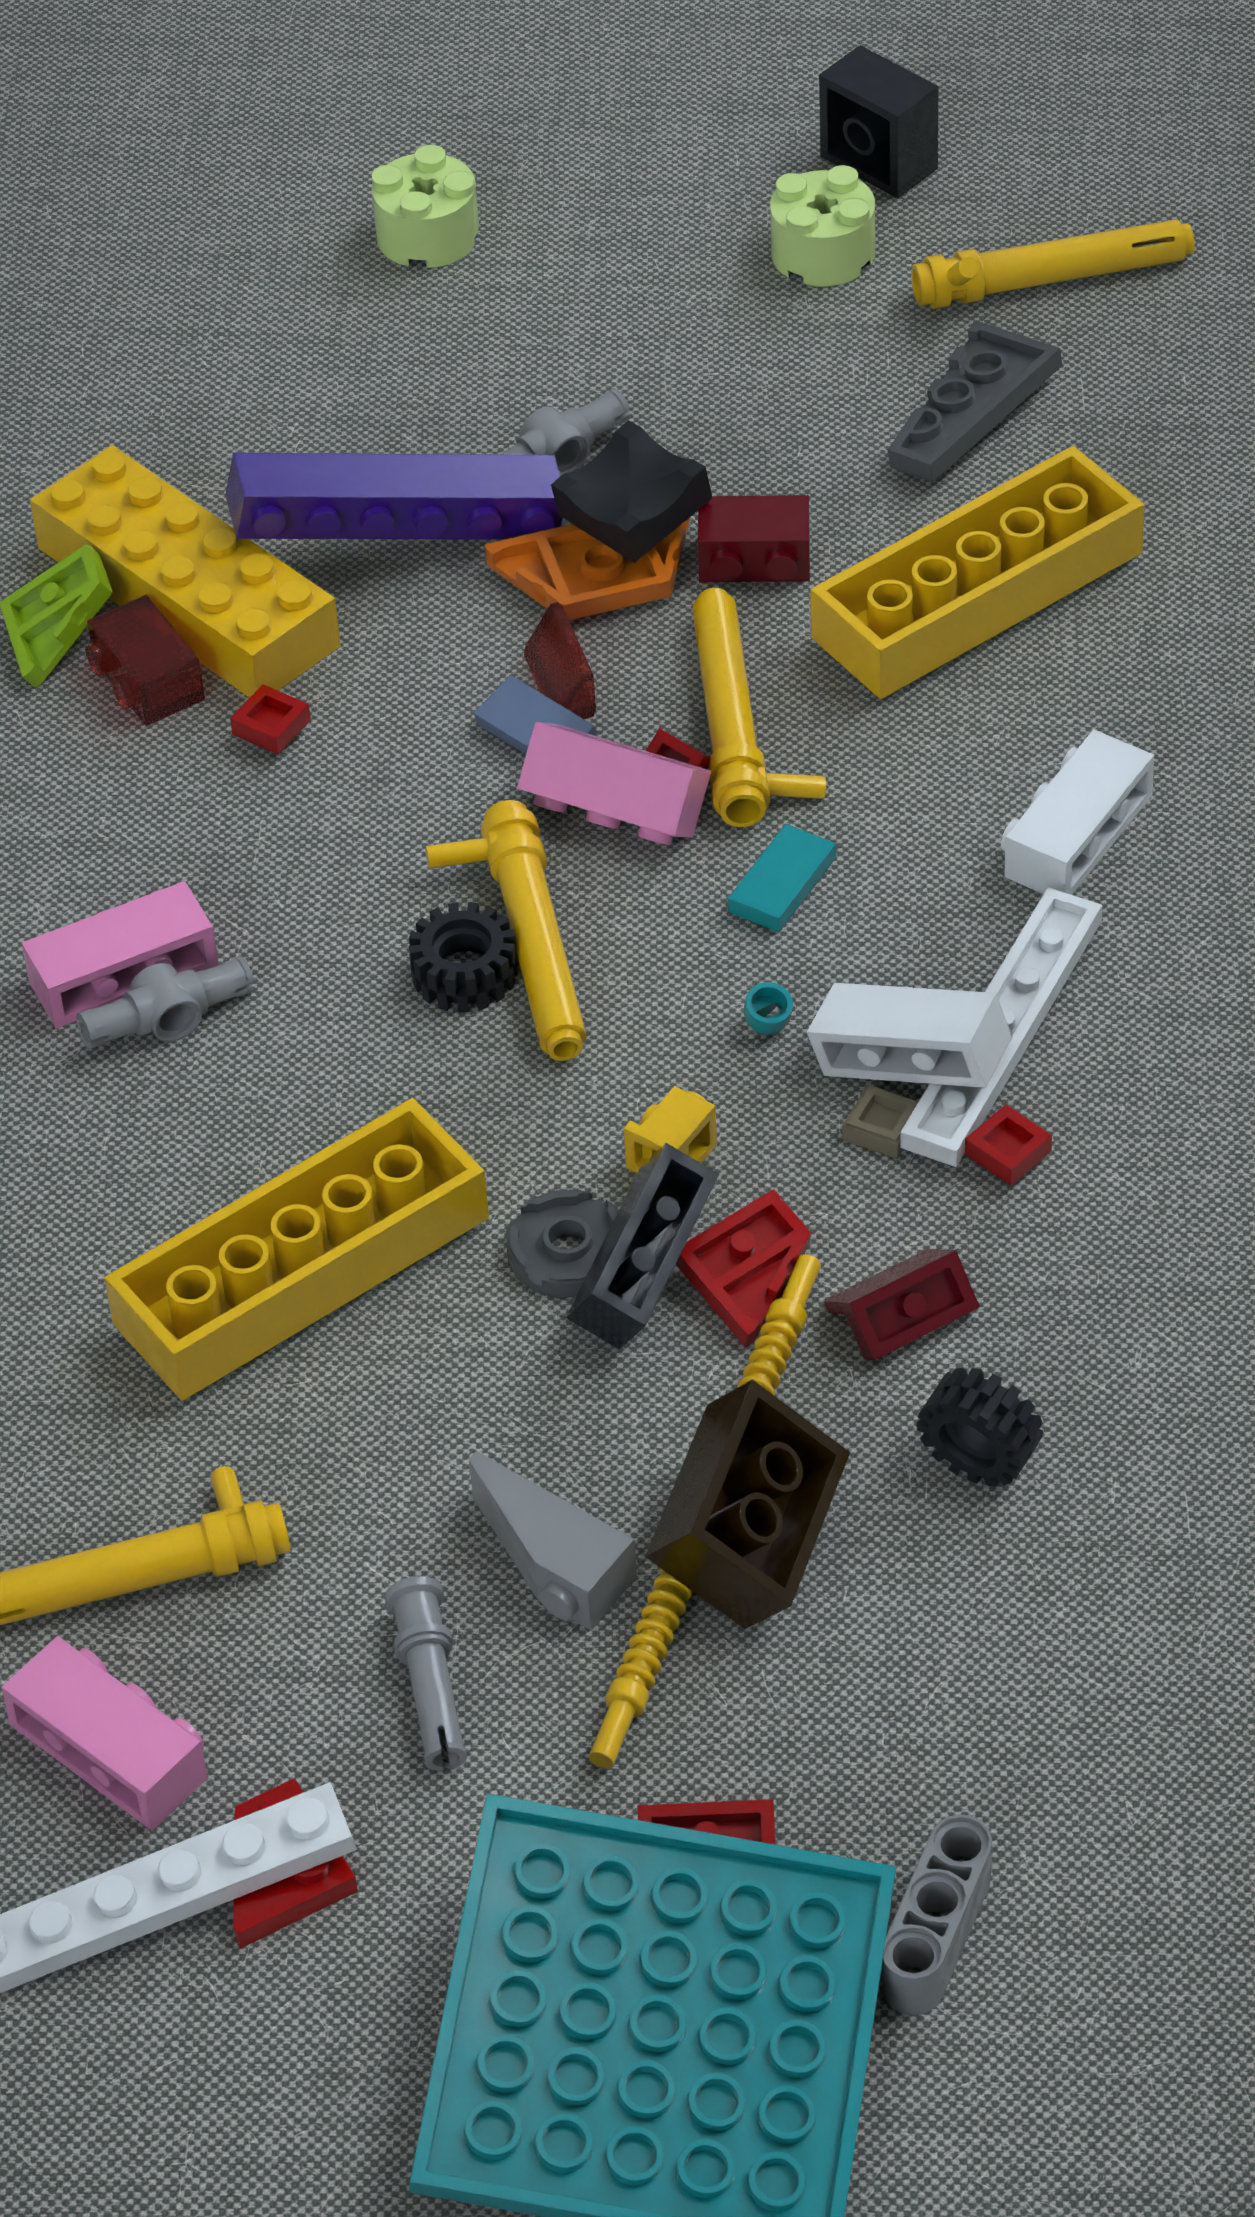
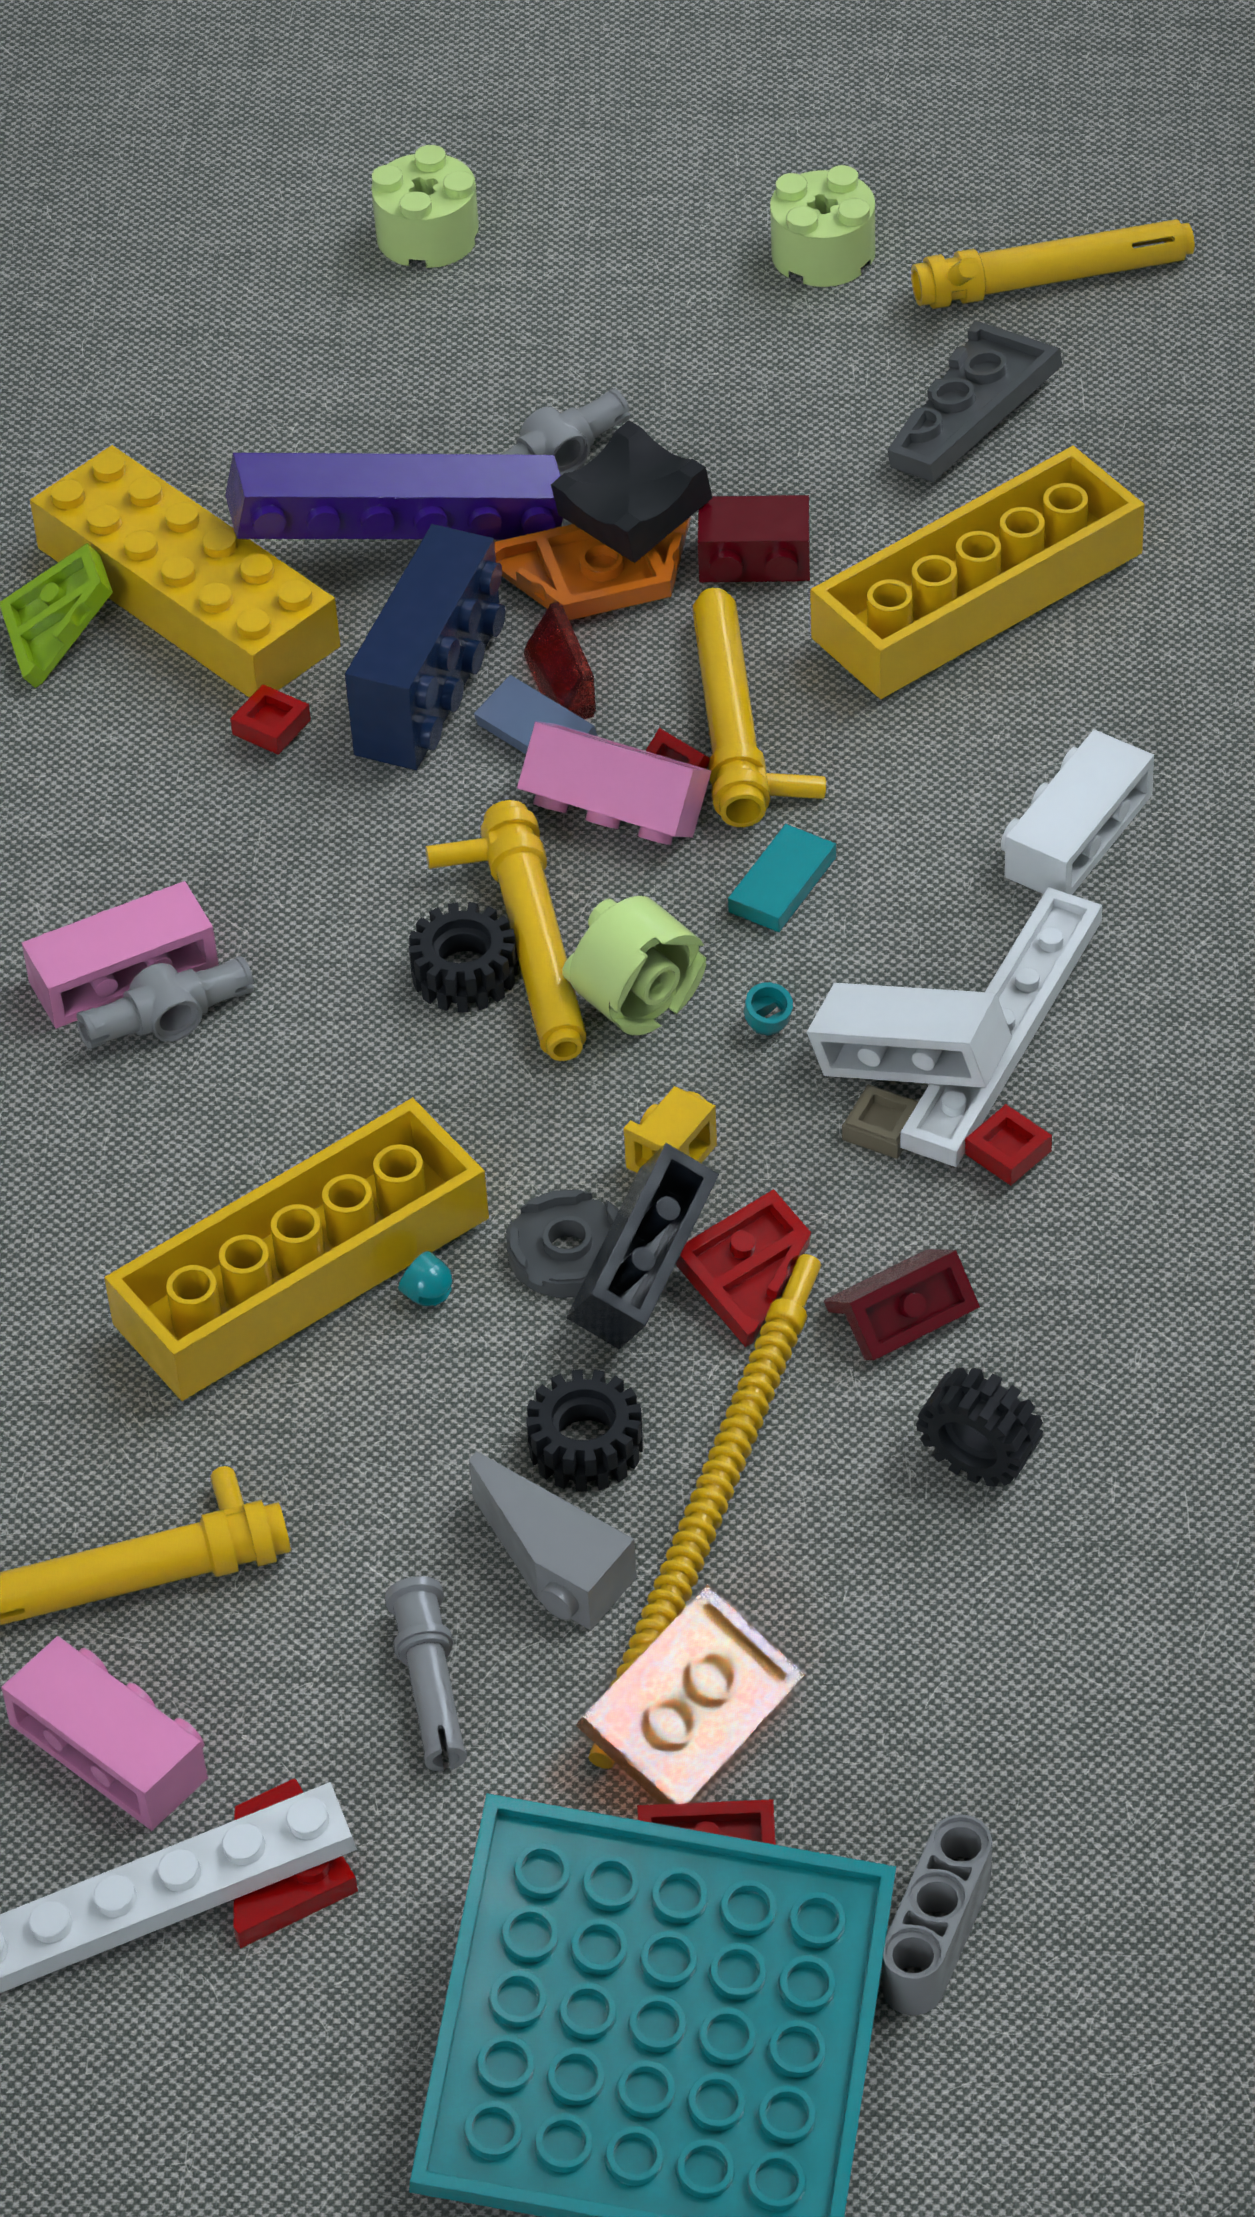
clear red brick [85,595,205,726] -> none
dark brown brick [645,1380,850,1629] -> none
black brick [819,45,939,199] -> none
none -> dark blue brick [345,524,506,771]
none -> teal hinge [398,1251,452,1306]
none -> black tyre [526,1369,643,1492]
none -> yellowish green brick [562,896,706,1036]
none -> clear orange plate [576,1584,805,1804]

